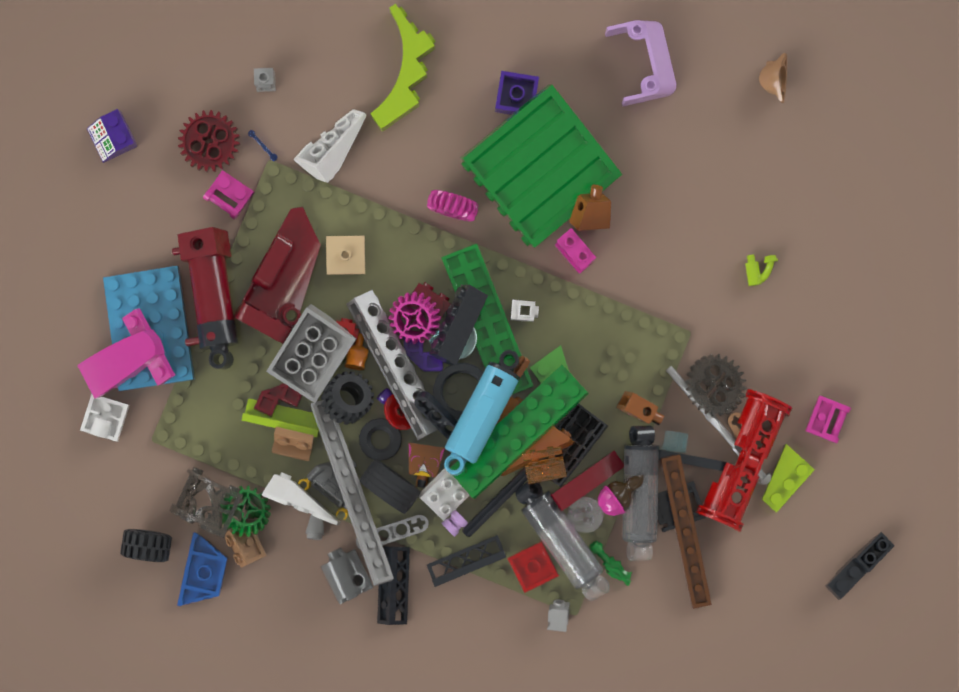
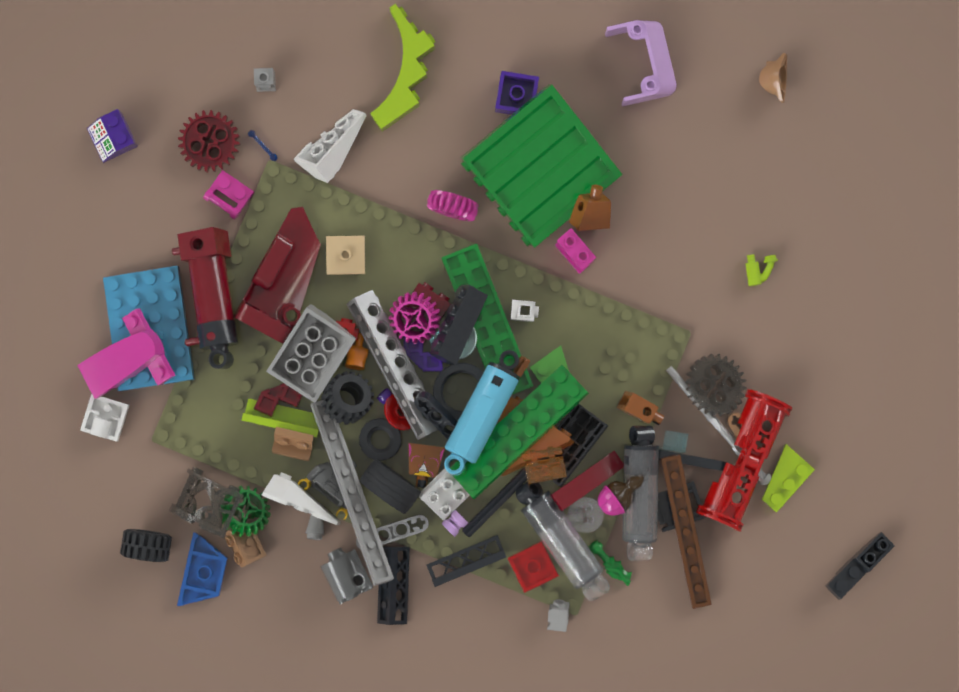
dark pink plate [805,395,851,444] -> none

